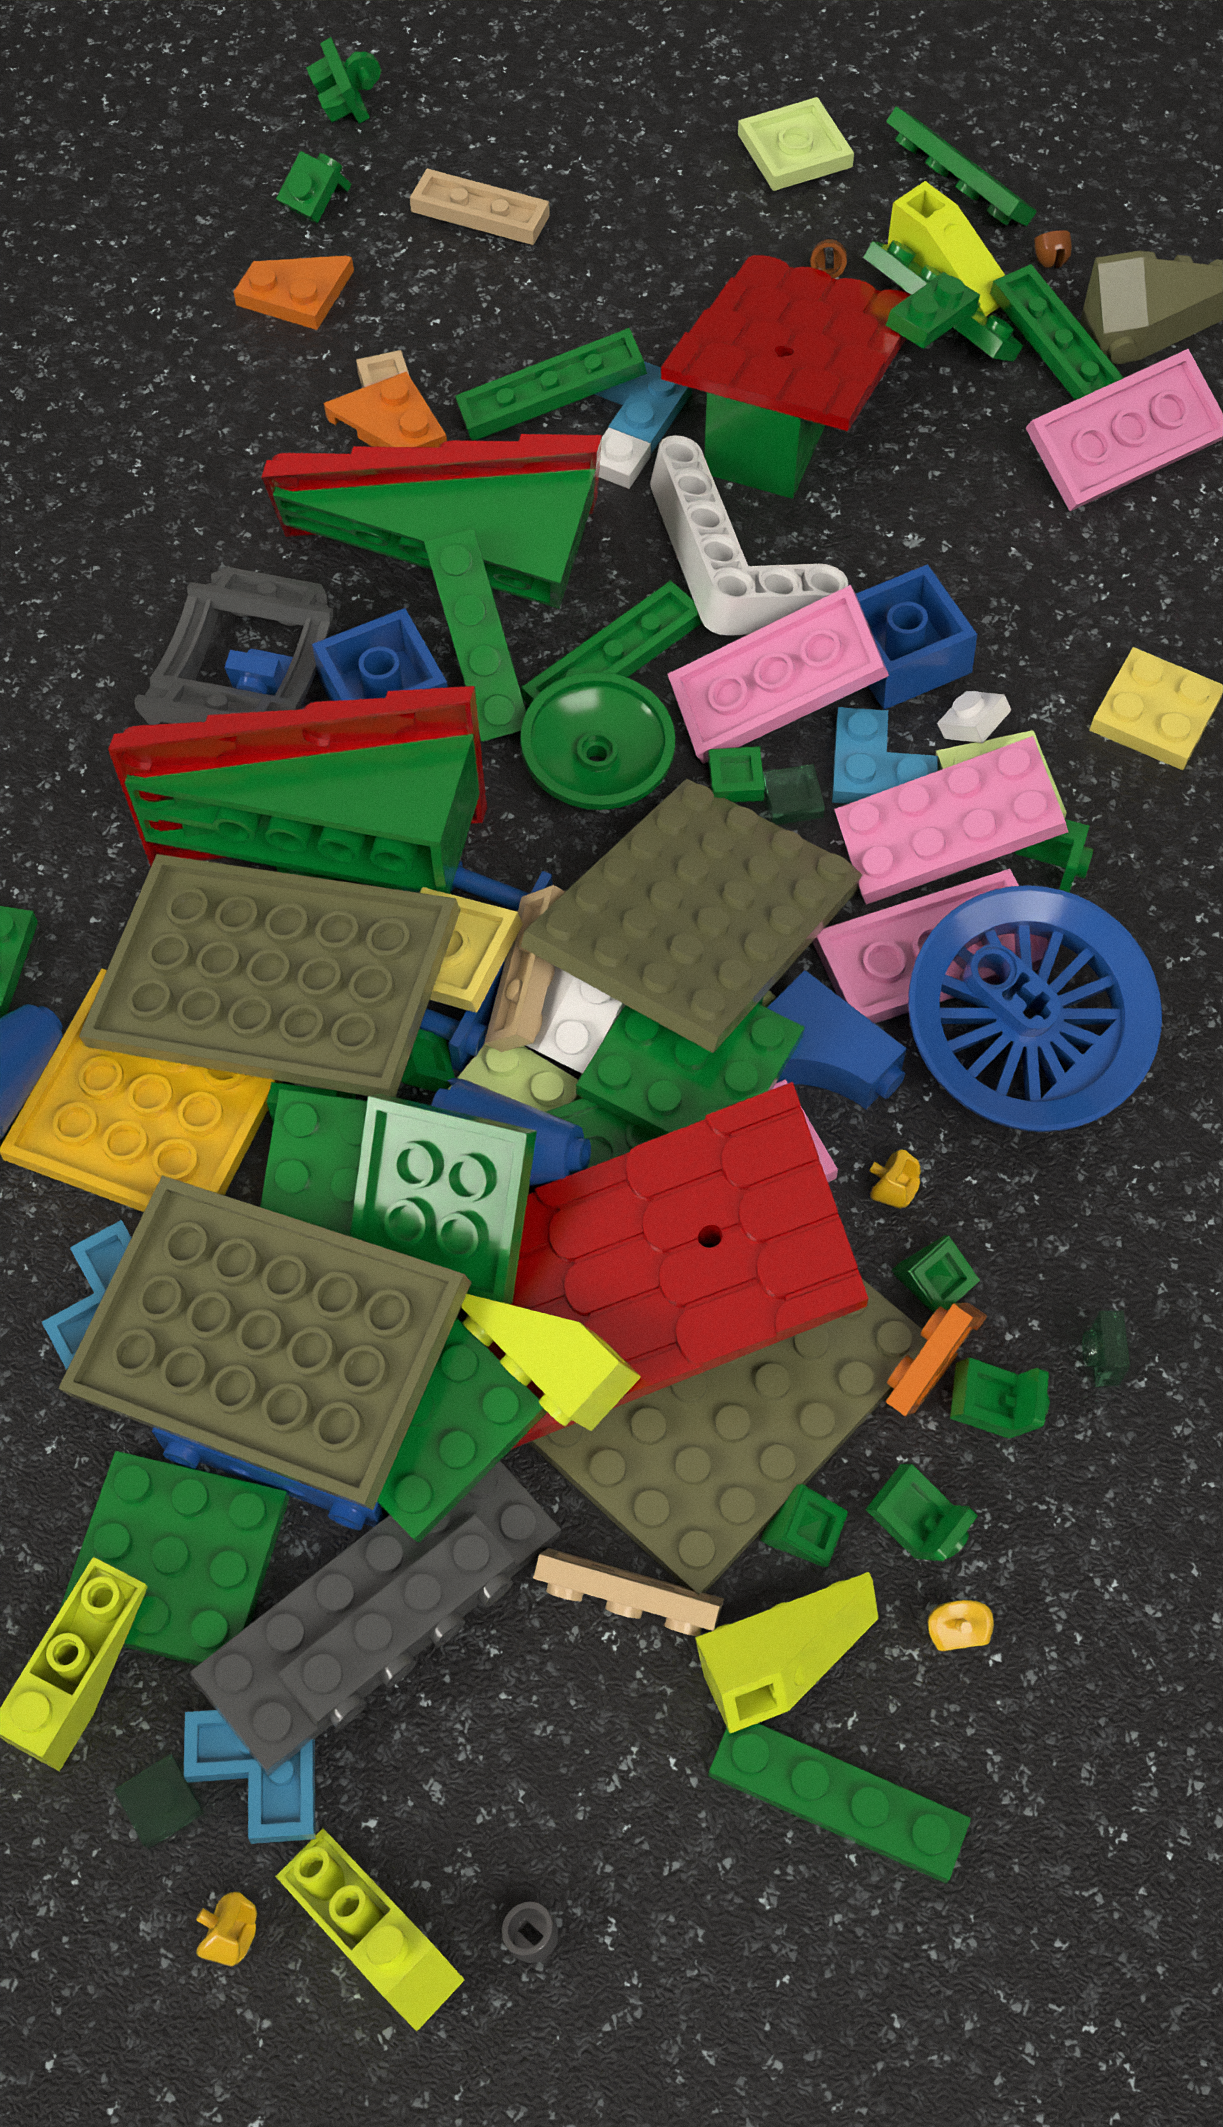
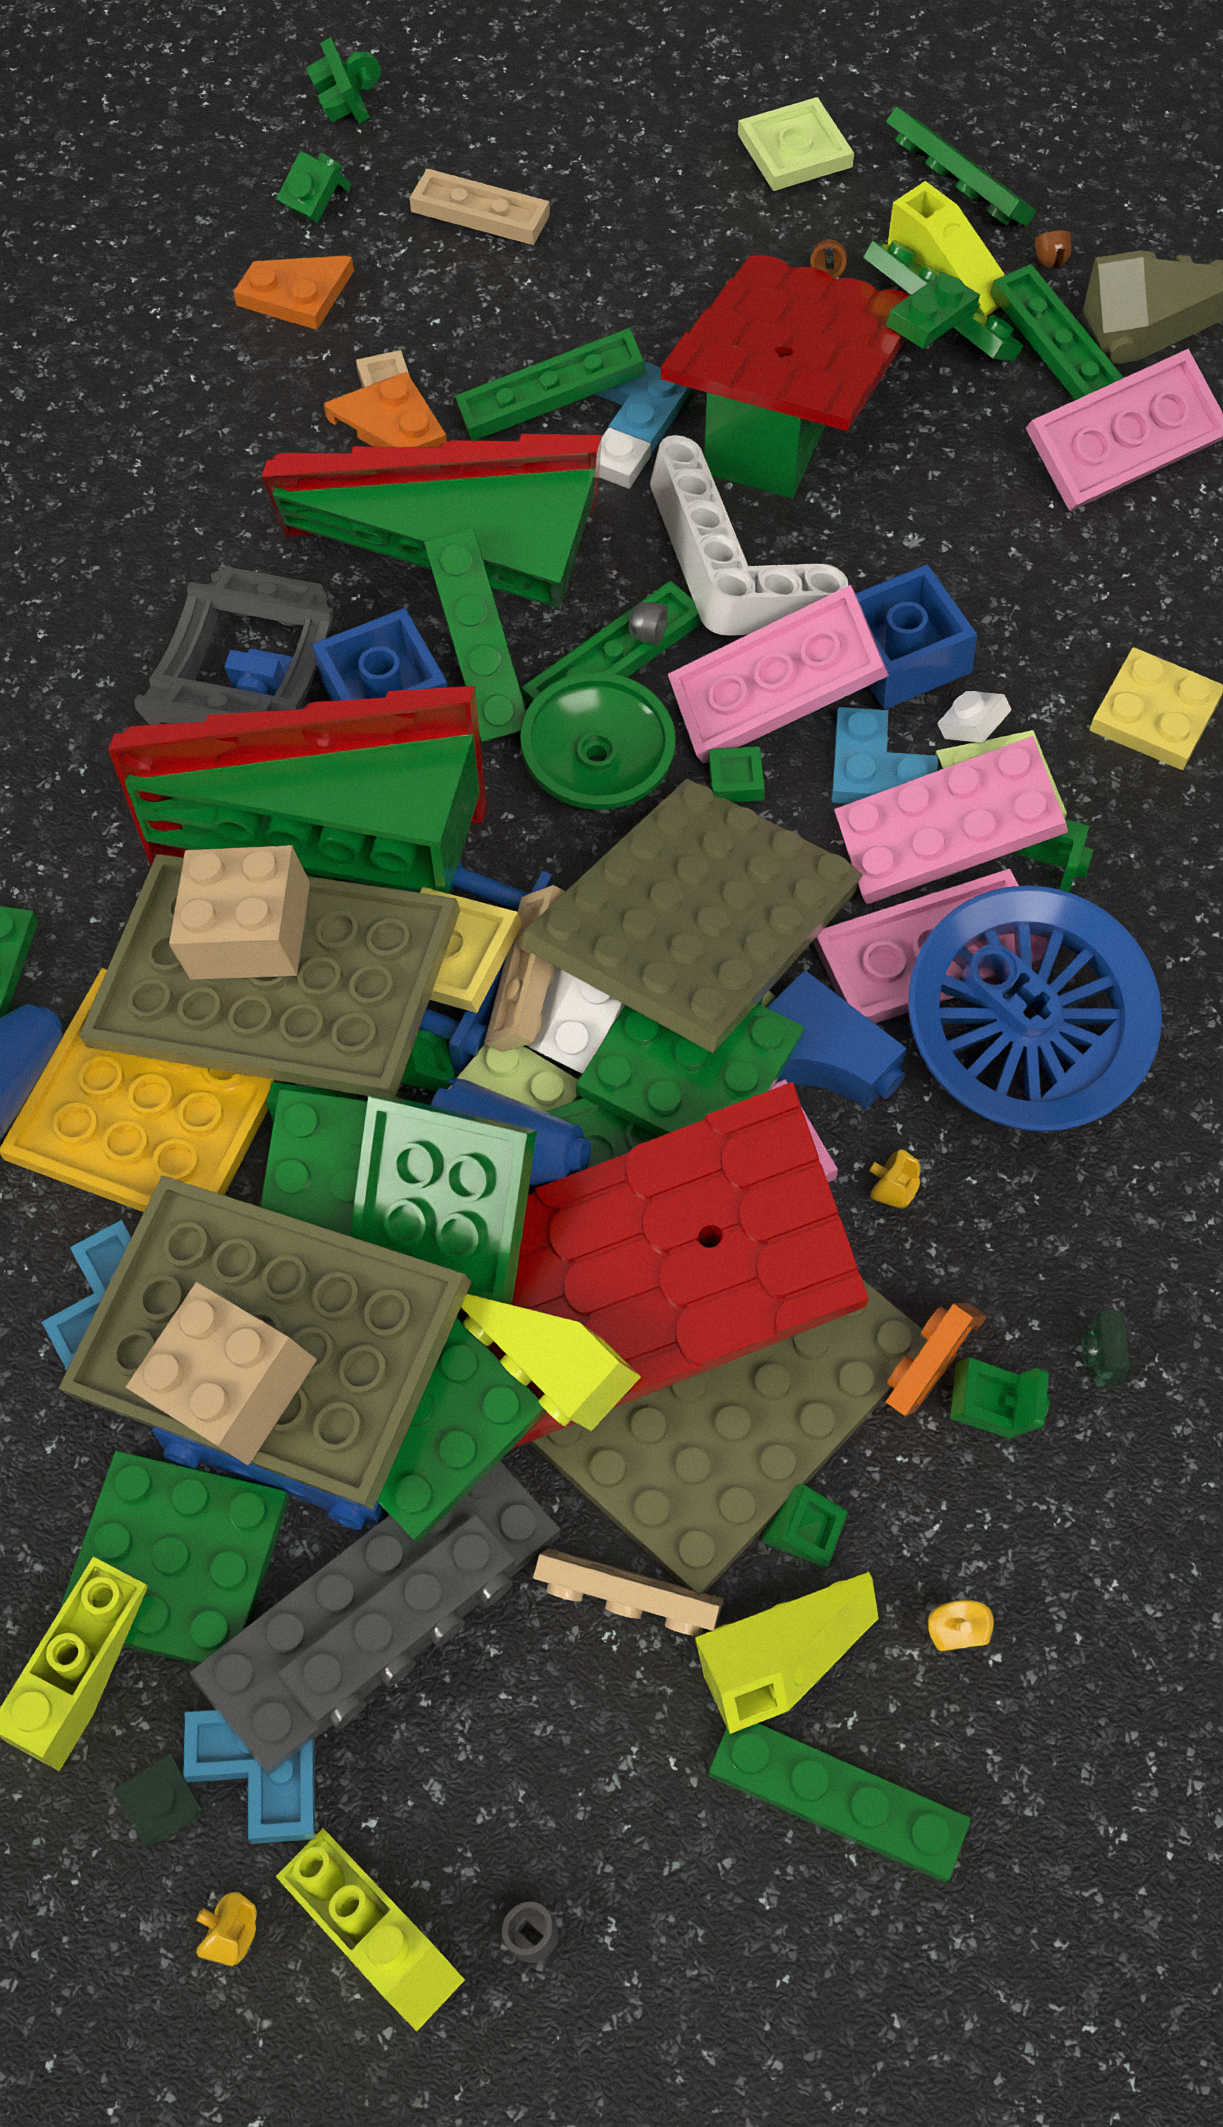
clear green plate [763,764,825,825] -> none
green bracket [865,1464,977,1561] -> none
green slope [892,1235,980,1314] -> none
none -> tan brick [126,1282,317,1466]
none -> tan brick [169,845,310,980]
none -> flat silver hinge [628,602,668,645]

